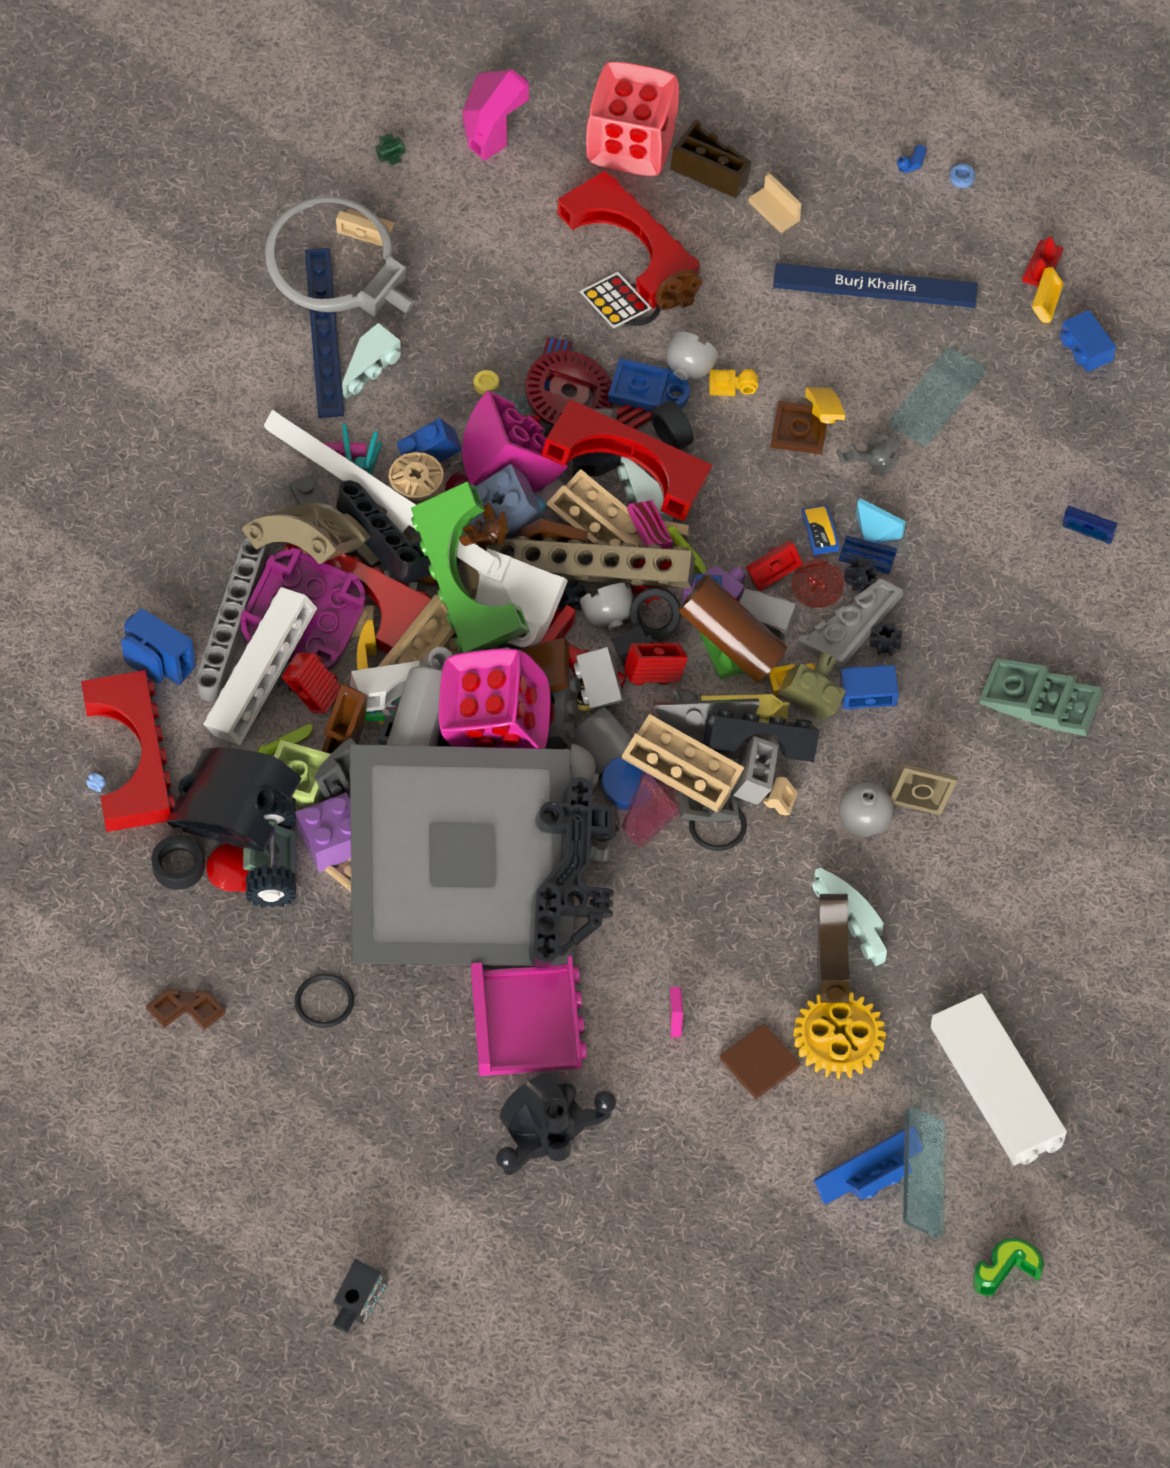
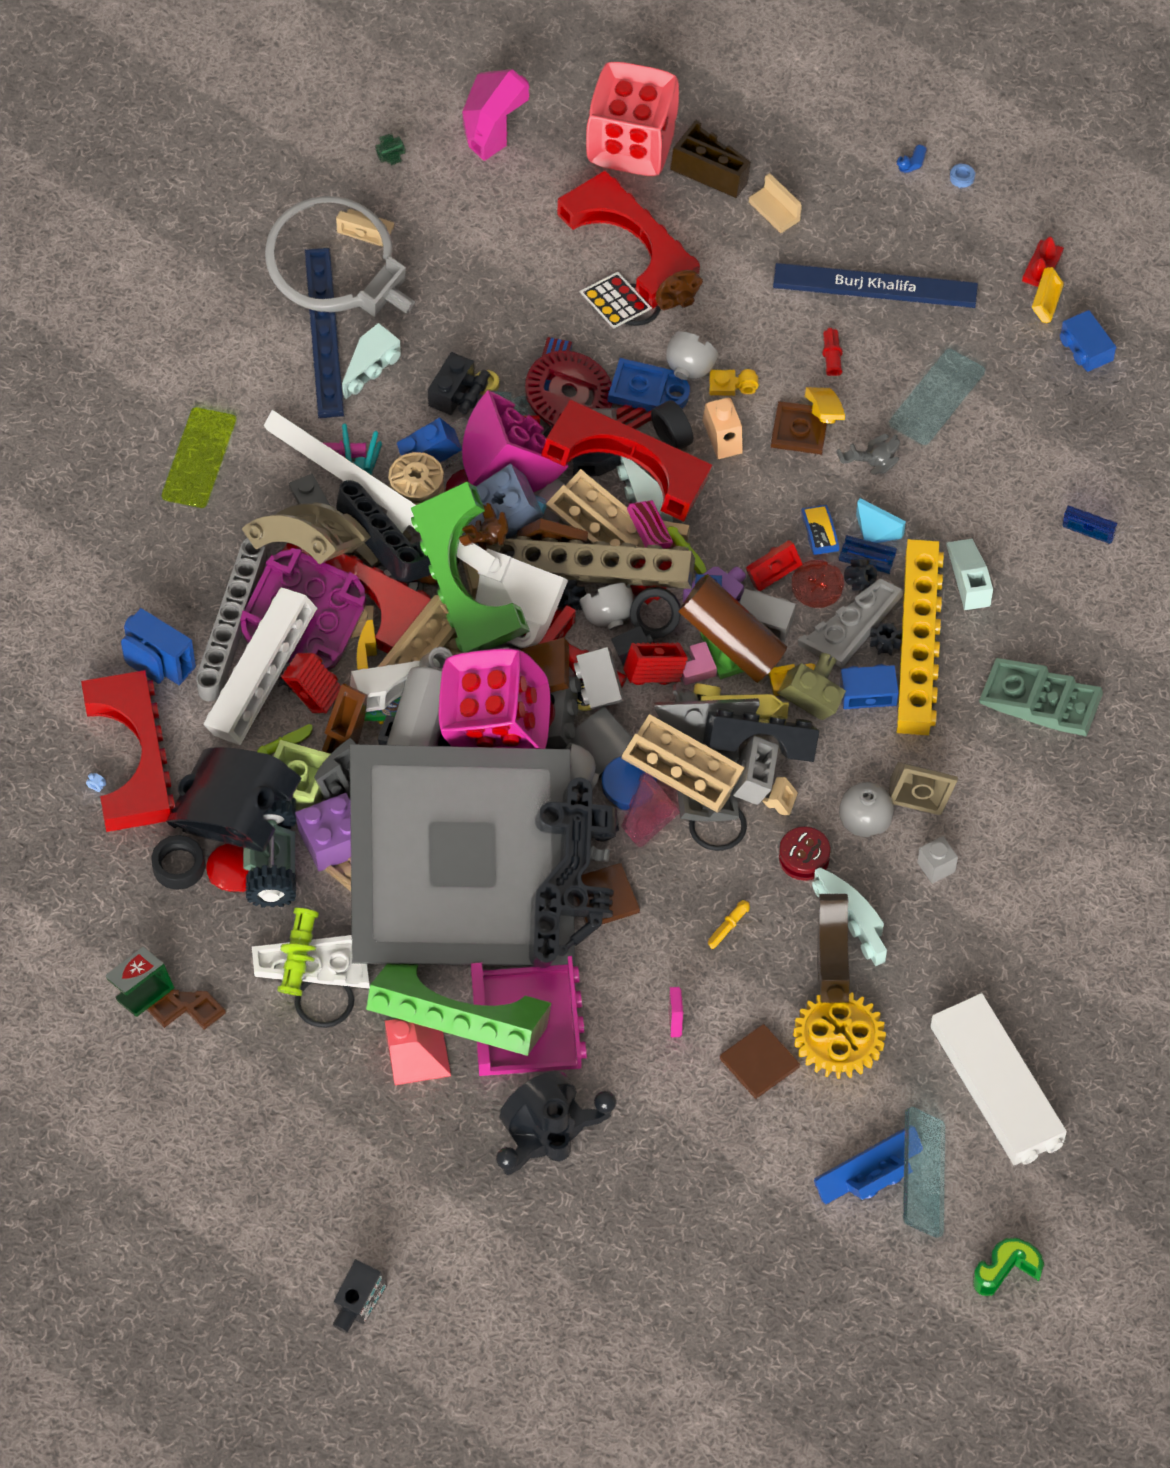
none -> piece [106,947,175,1017]
none -> clear neon green piece [161,407,236,508]
none -> white wing [252,935,370,988]
none -> lime piece [277,908,319,996]
none -> bright green arch [366,964,552,1056]
none -> coral slope [385,1019,451,1085]
none -> black brick [428,352,490,416]
none -> reddish brown tile [574,863,640,925]
none -> bright pink piece [682,642,717,685]
none -> light yellow tile [693,683,721,696]
none -> light nougat torso [702,398,742,459]
none -> yellow piece [708,900,750,949]
none -> dark red head [779,826,831,881]
none -> red axle [822,328,843,376]
none -> yellow brick [897,539,944,735]
none -> light grey brick [917,836,958,884]
none -> light aqua slope [946,539,993,610]

